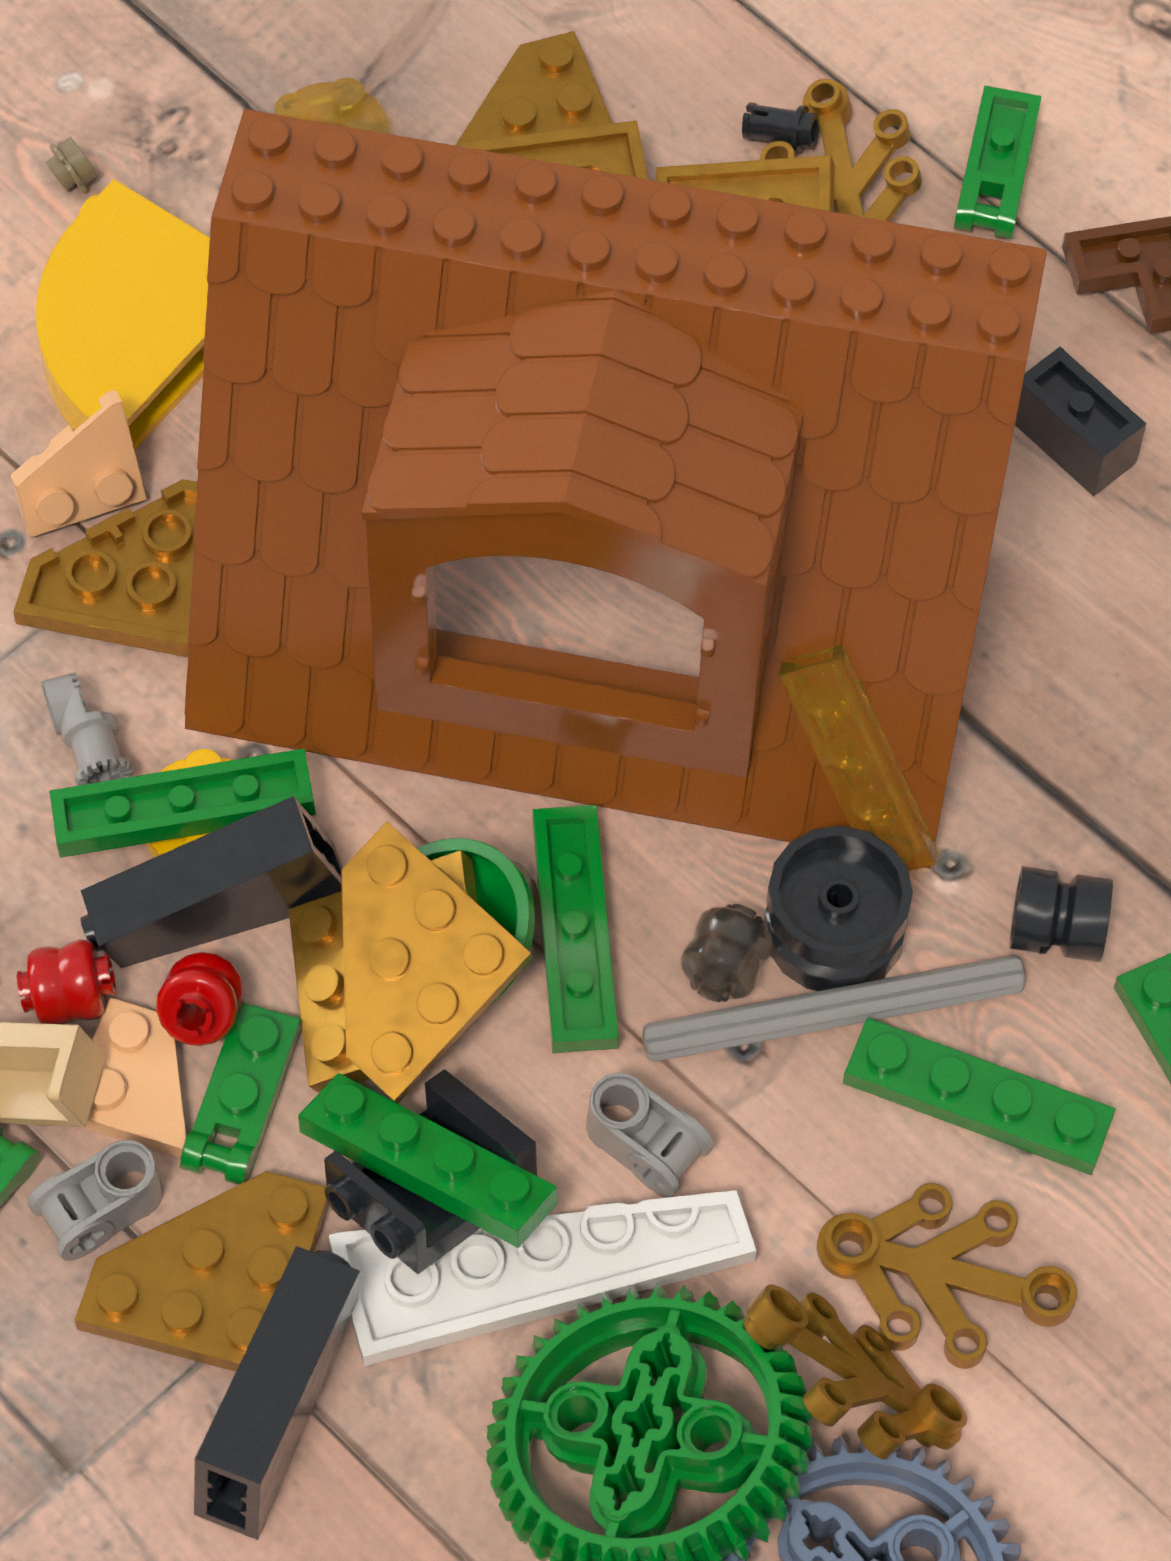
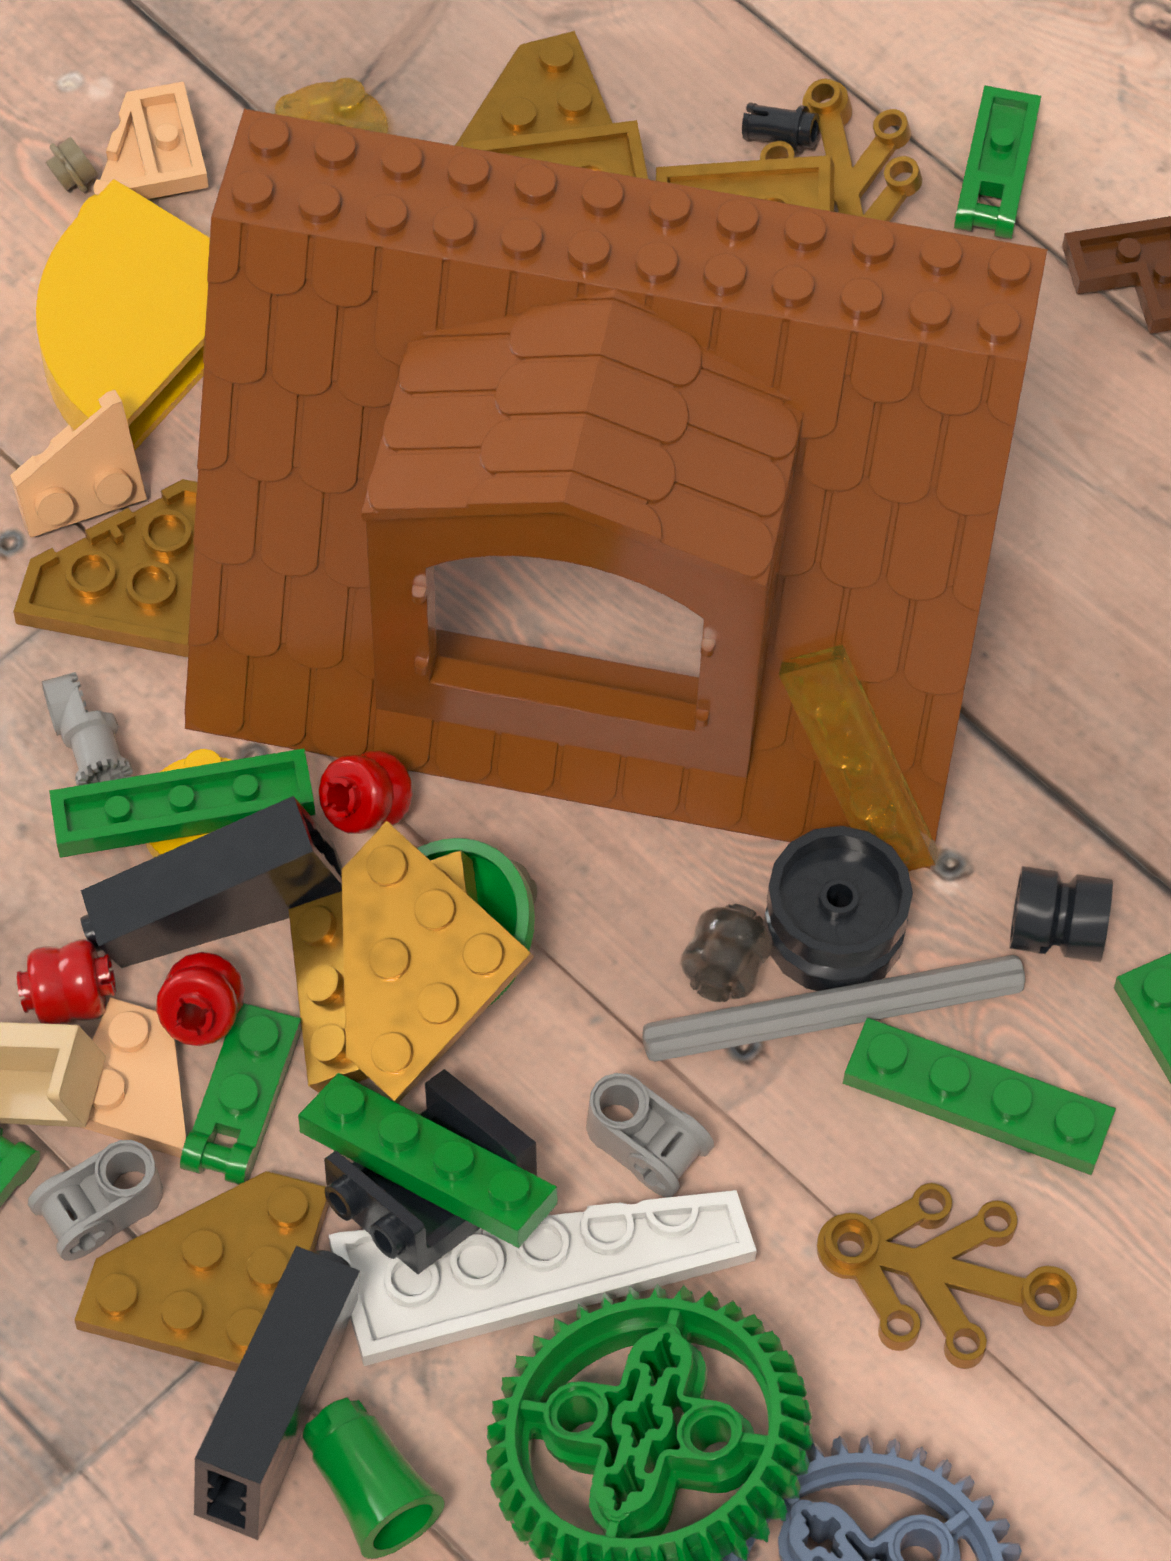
green plate [532,805,618,1053] -> none
pearl gold plant [743,1284,967,1459] -> none
black panel [1015,347,1146,497] -> none
none -> light nougat wing [93,81,208,199]
none -> green plant [302,1397,445,1559]
none -> red piece [318,751,413,834]

